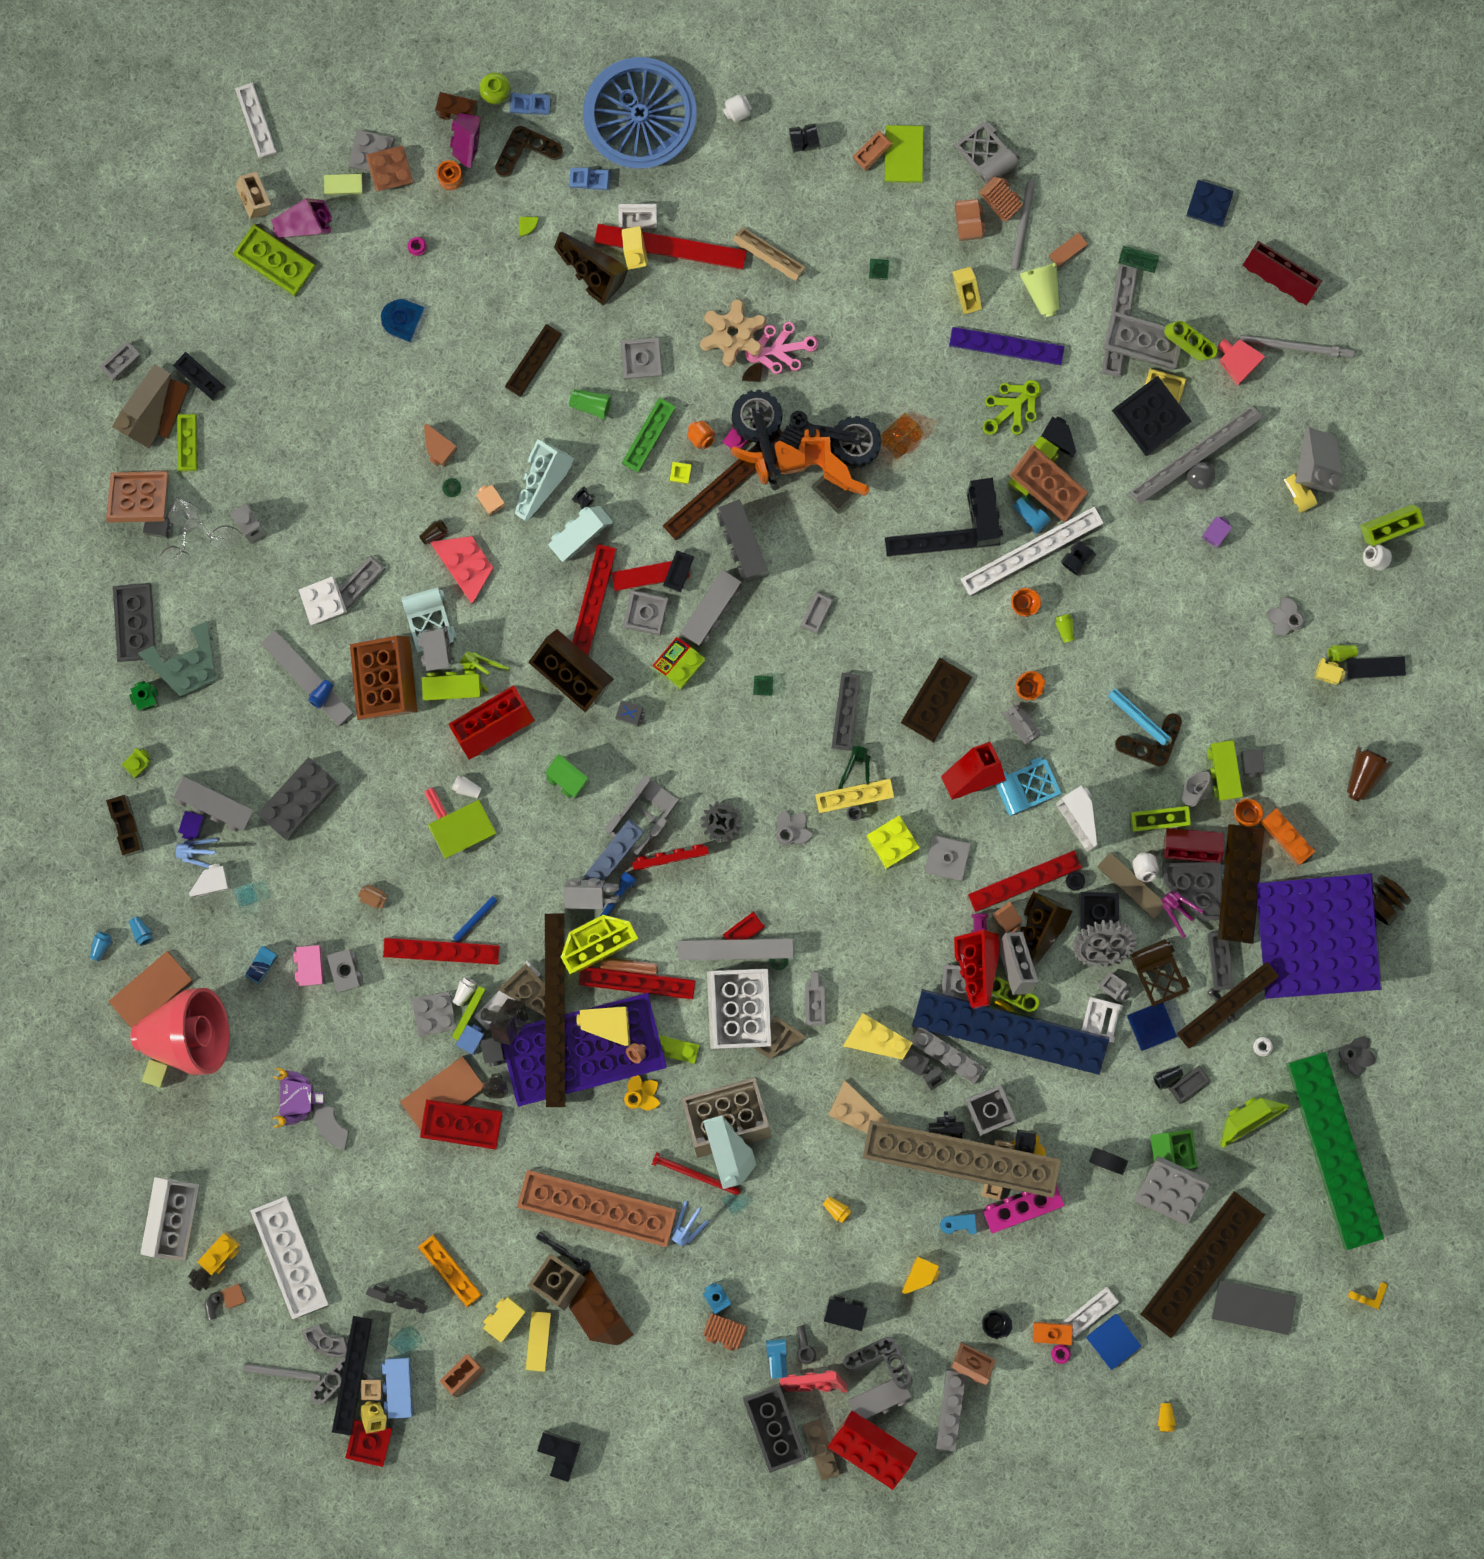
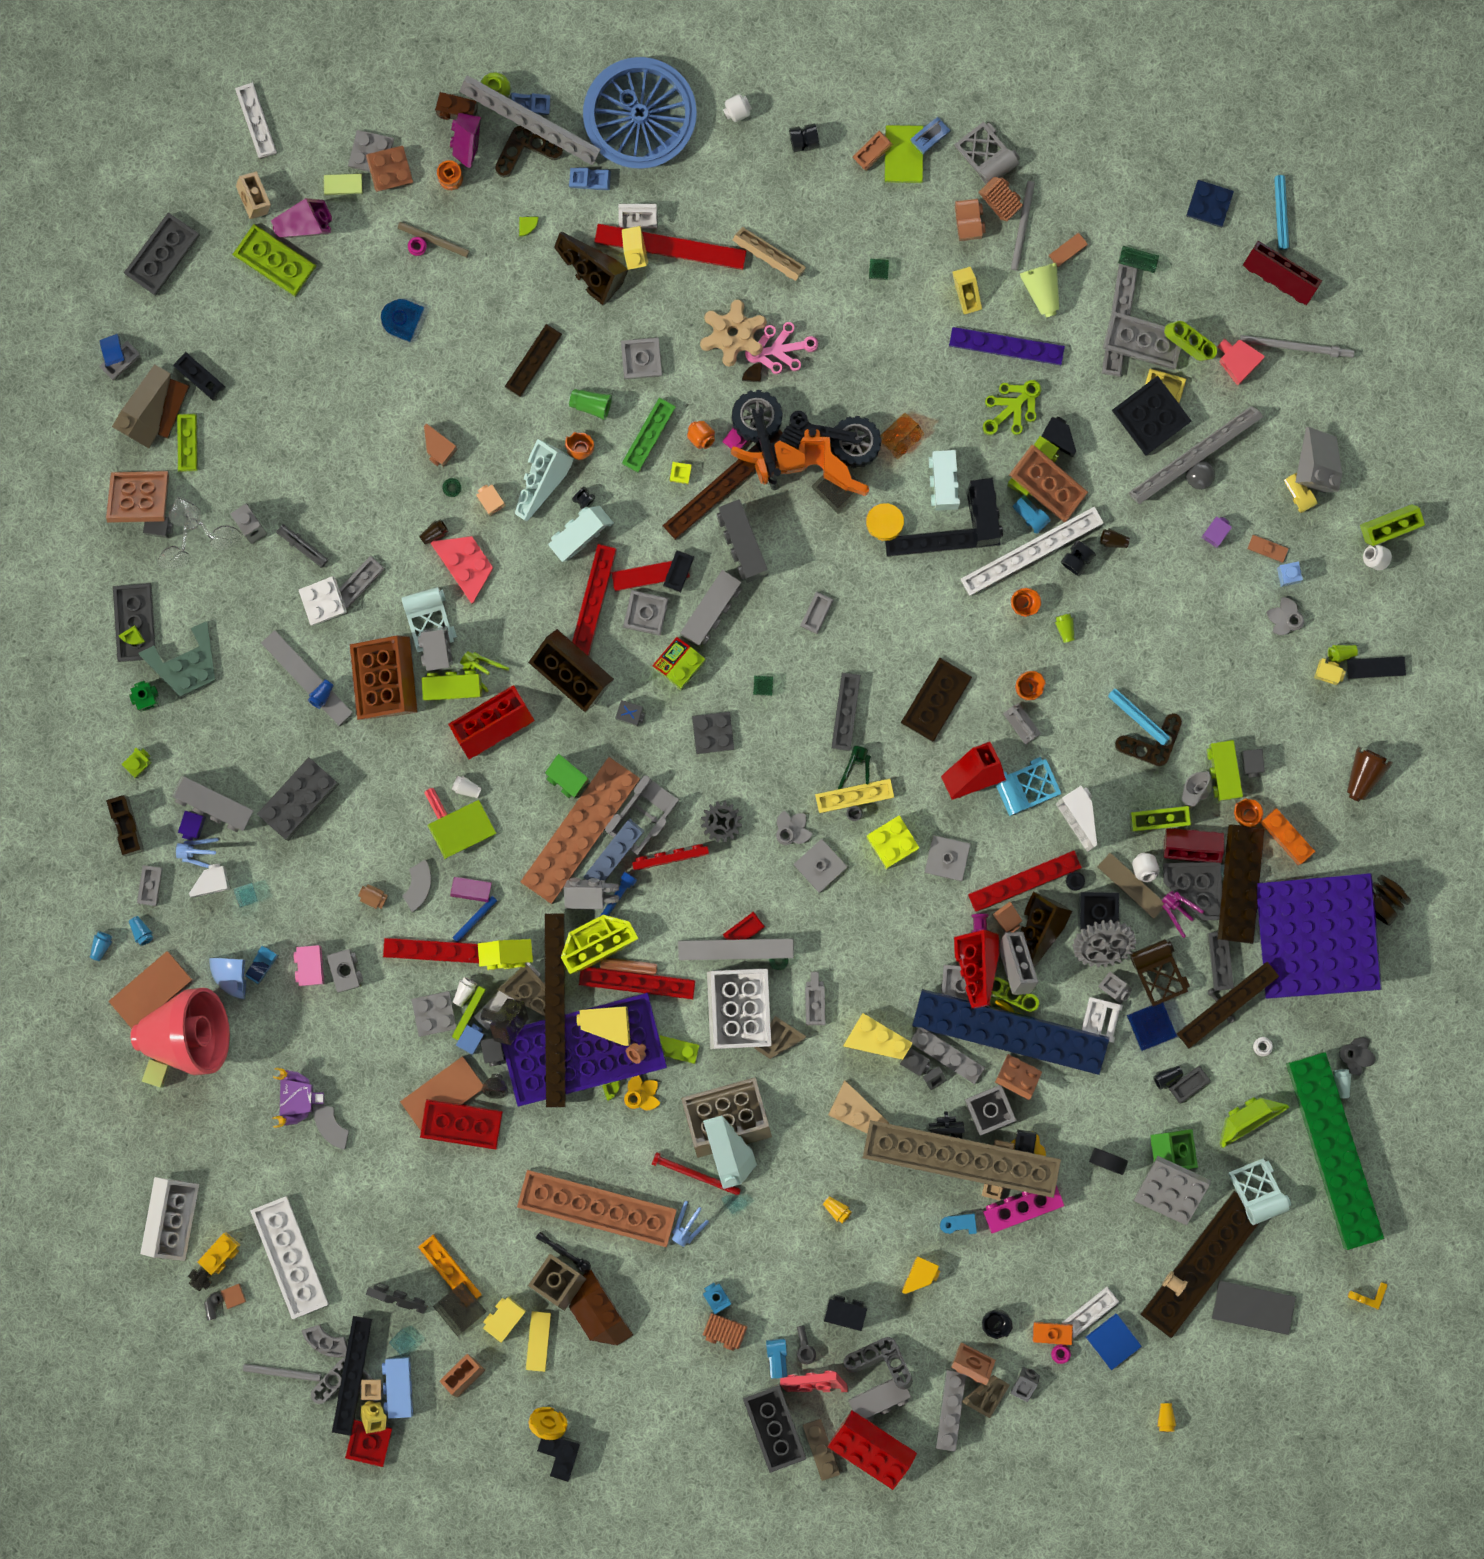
none -> blue slope [100,334,125,366]
none -> lime tile [118,625,145,645]
none -> dark grey plate [124,212,200,296]
none -> light grey plate [137,865,163,906]
none -> light blue brick [209,958,246,999]
none -> dark grey pin [276,524,329,568]
none -> dark tan bar [397,222,470,258]
none -> light grey tile [402,859,431,912]
none -> clear smoke tile [433,1282,487,1336]
none -> magenta tile [450,877,492,902]
none -> light grey plate [459,75,601,165]
none -> neon yellow brick [478,939,533,970]
none -> nougat plate [520,757,640,904]
none -> yellow tile [528,1407,568,1440]
none -> orange hair [565,432,594,460]
none -> lime tile [602,1080,620,1101]
none -> dark grey plate [692,712,734,754]
none -> light grey plate [793,839,847,893]
none -> yellow tile [866,503,904,541]
none -> medium blue slope [910,117,951,154]
none -> light aqua wedge [928,450,960,511]
none -> dark tan wing [962,1375,1010,1418]
none -> nougat plate [995,1054,1042,1100]
none -> dark grey bracket [1010,1367,1040,1402]
none -> dark brown cone [1100,528,1130,548]
none -> tan bush [1162,1271,1188,1296]
none -> light aqua piece [1228,1158,1291,1225]
none -> nougat piece [1247,535,1289,563]
none -> medium azure axle [1274,175,1289,250]
none -> light blue brick [1277,561,1303,587]
none -> light aqua cone [1333,1069,1351,1098]

